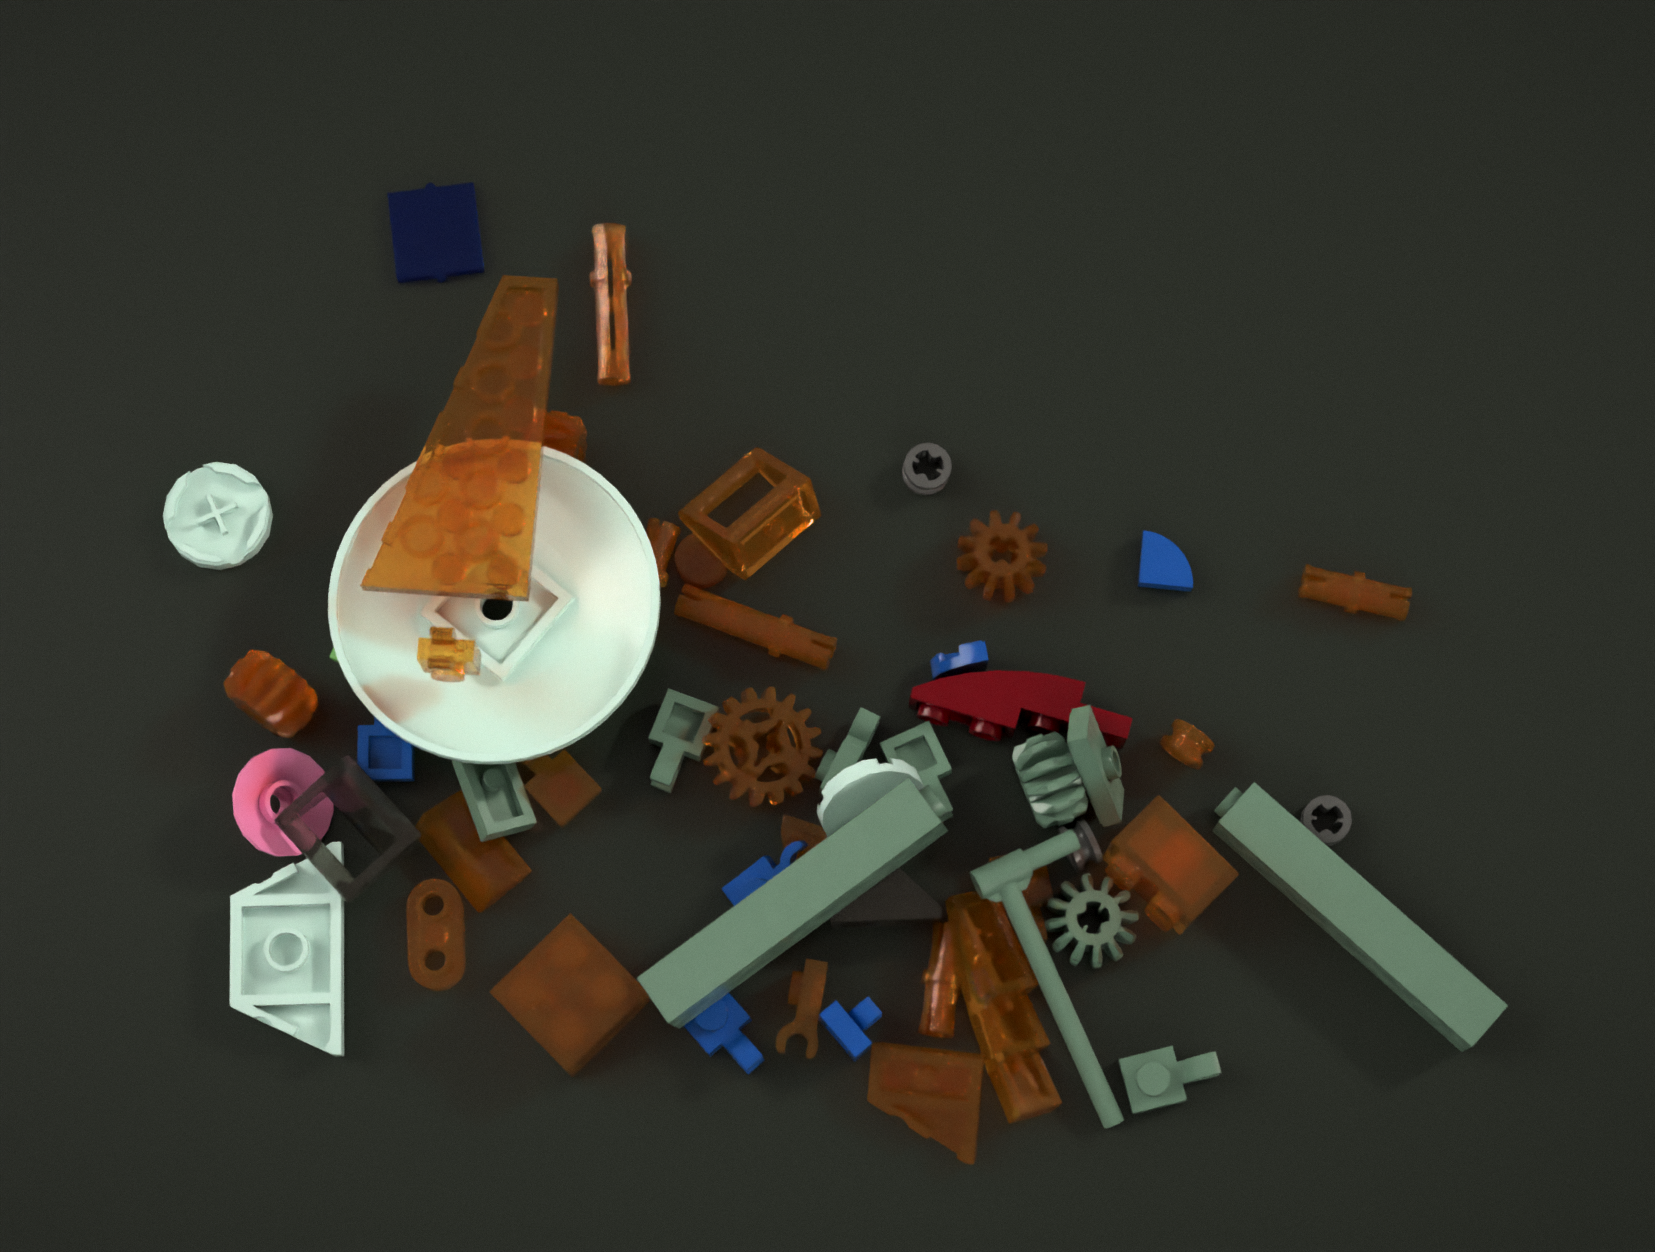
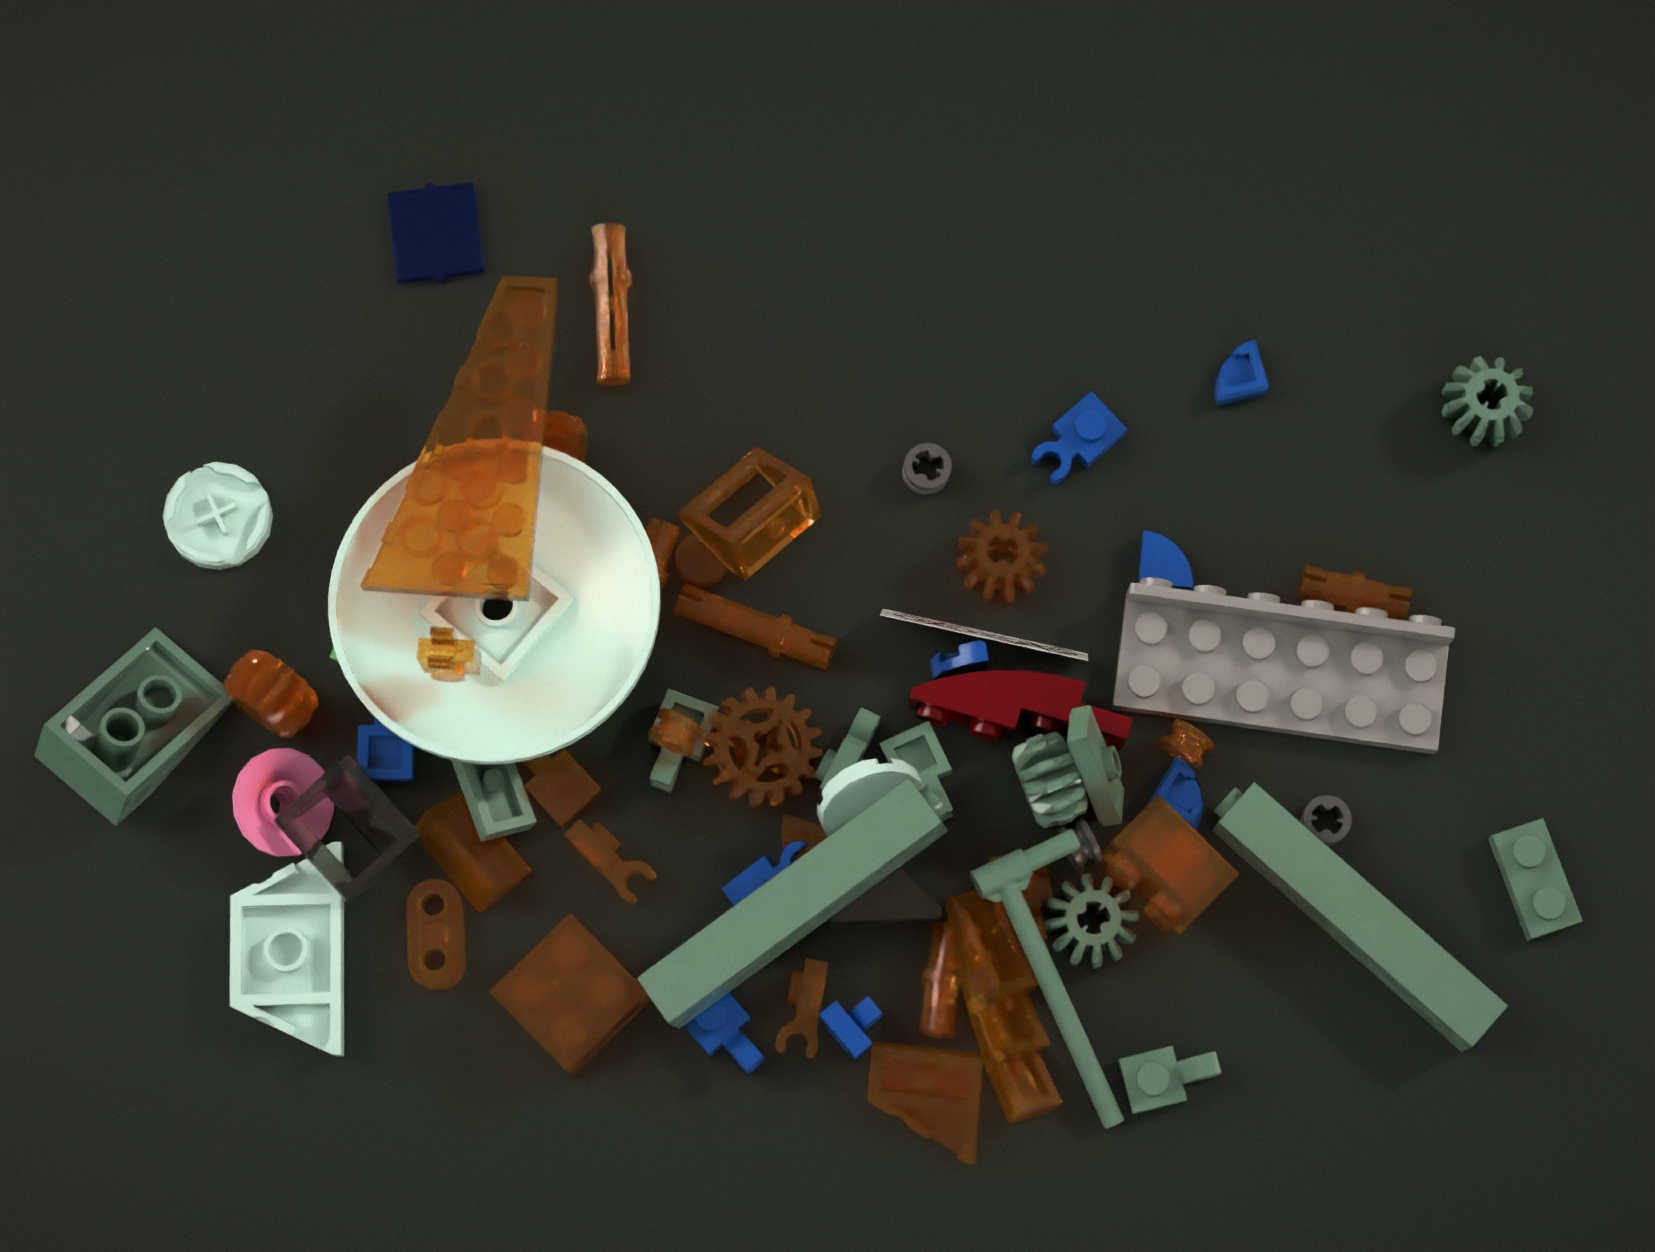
none -> sand green slope [34,627,237,826]
none -> clear orange plate [564,819,657,905]
none -> clear orange bush [648,708,704,757]
none -> white sticker [880,609,1088,661]
none -> blue plate [1030,391,1128,486]
none -> light grey bracket [1112,577,1455,754]
none -> blue tile [1147,756,1203,832]
none -> blue tile [1214,339,1270,406]
none -> sand green gear [1441,356,1533,447]
none -> sand green plate [1488,818,1583,941]

